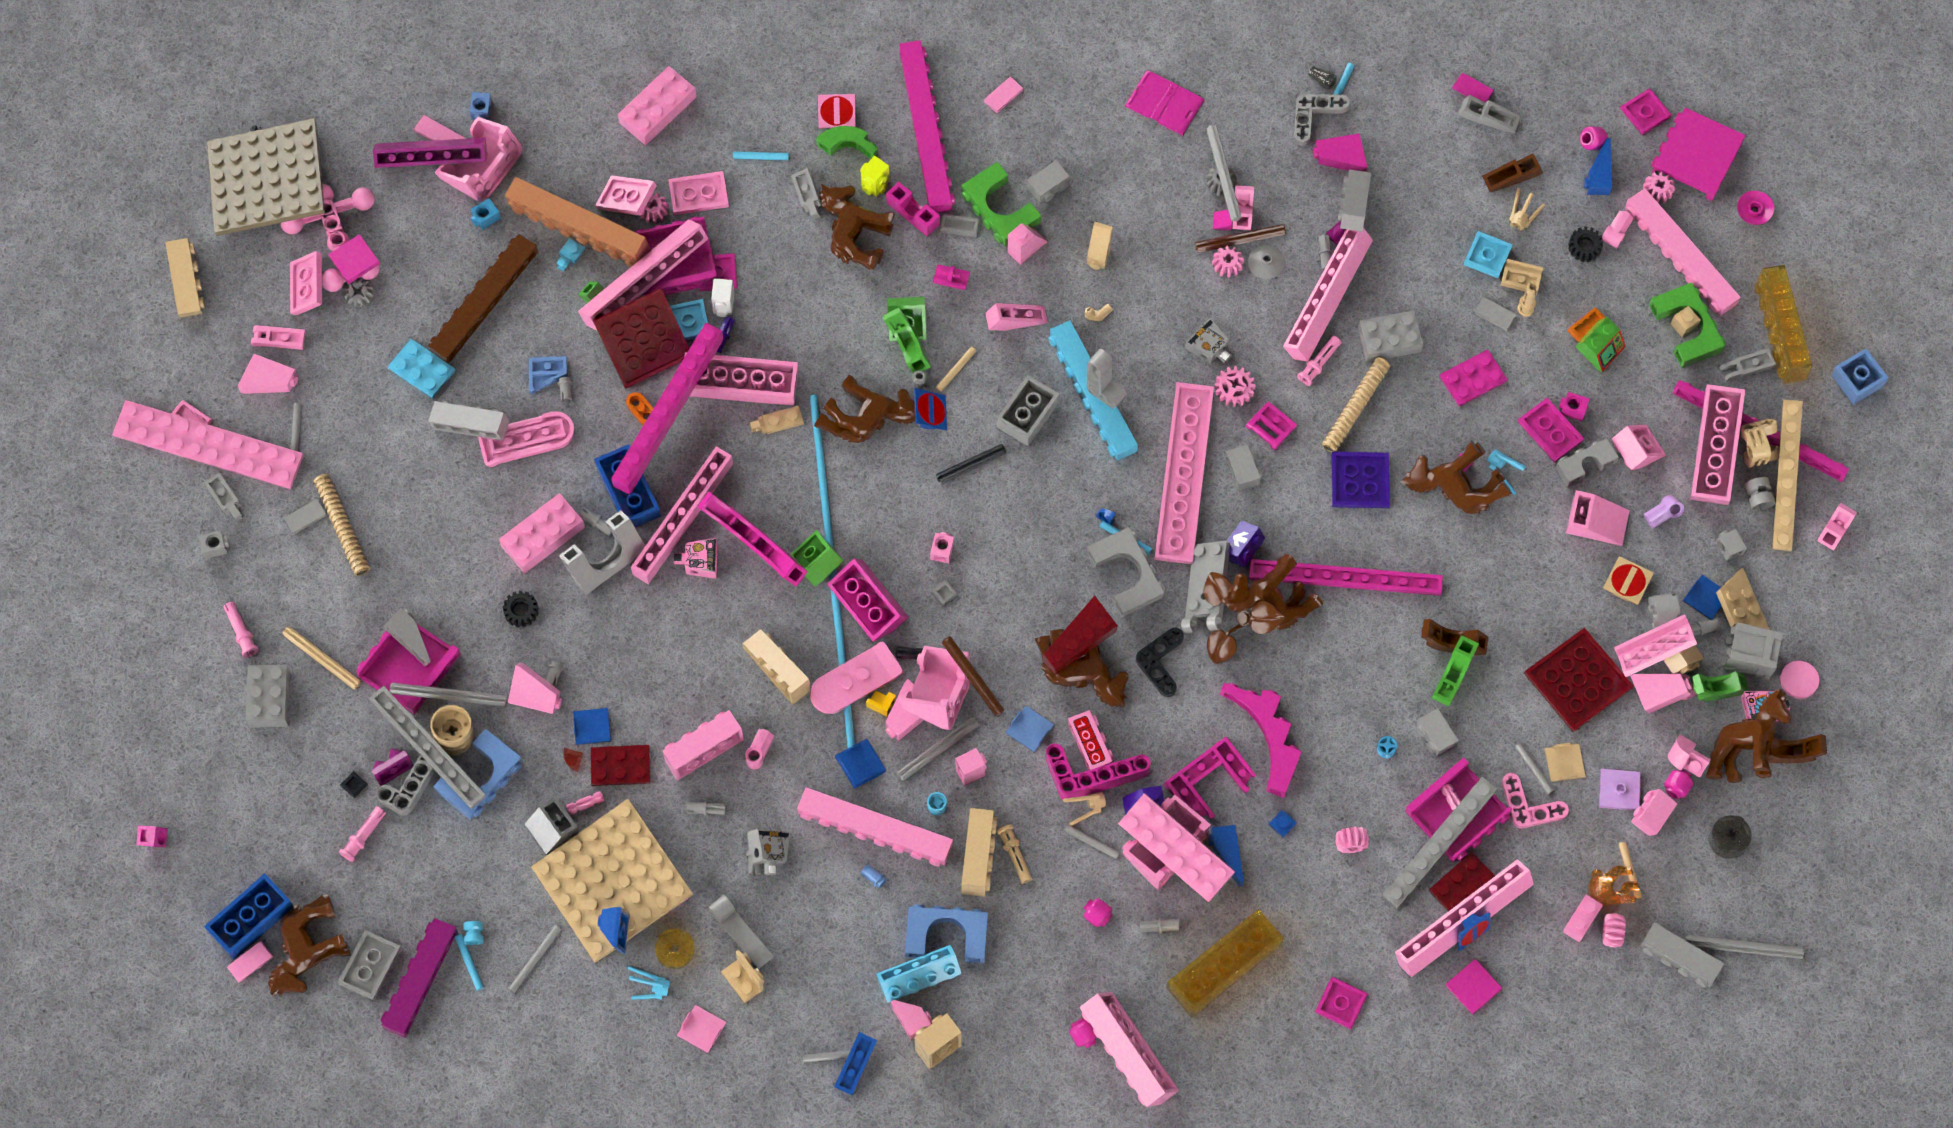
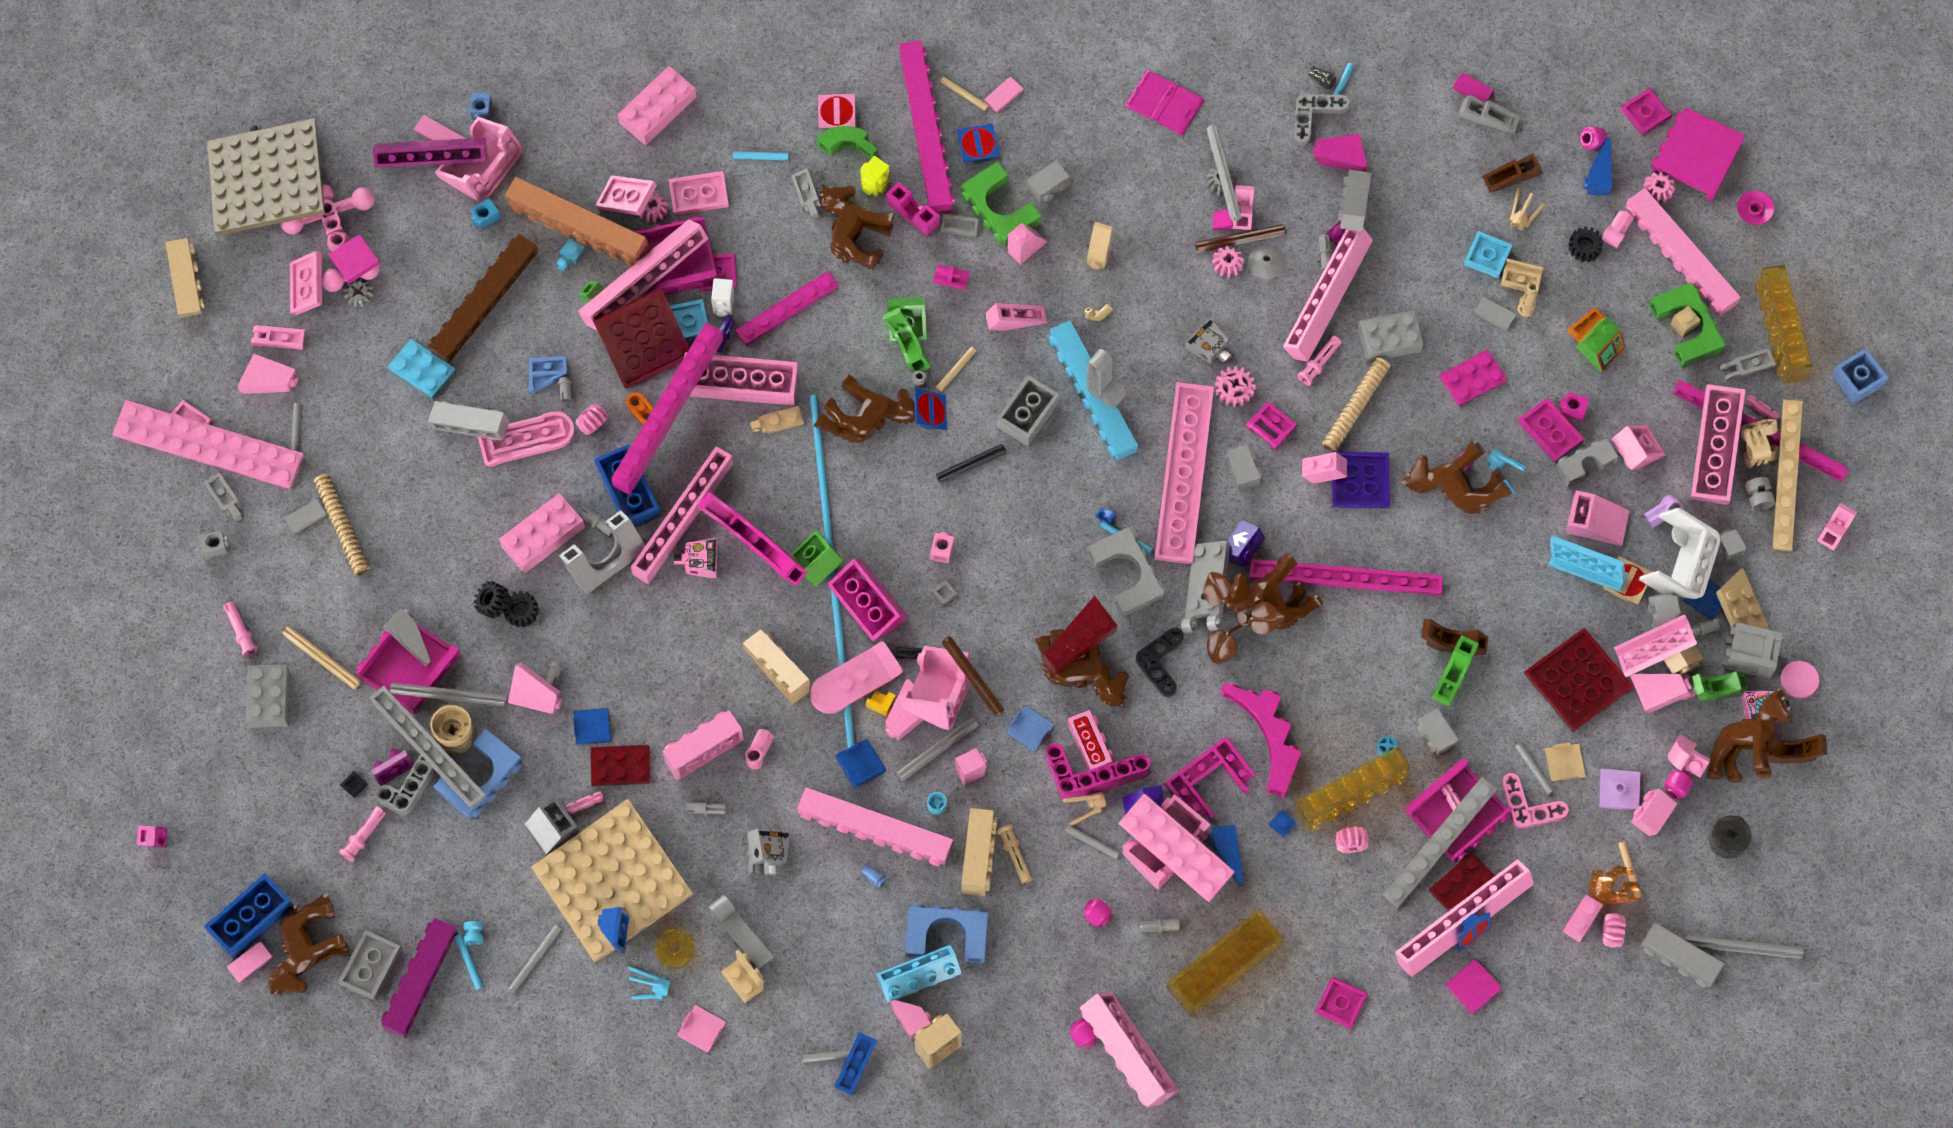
clear red tile [563,748,583,772] -> none
none -> black tyre [474,581,510,618]
none -> bright pink gear [576,403,608,435]
none -> dark pink plate [735,271,839,346]
none -> tan bar [940,77,989,111]
none -> piece [957,124,1000,163]
none -> clear yellow brick [1294,746,1410,831]
none -> bright pink brick [1302,452,1347,483]
none -> medium azure fence [1549,536,1628,592]
none -> white windscreen [1639,508,1721,599]
none -> bright pink axle [1745,395,1780,421]

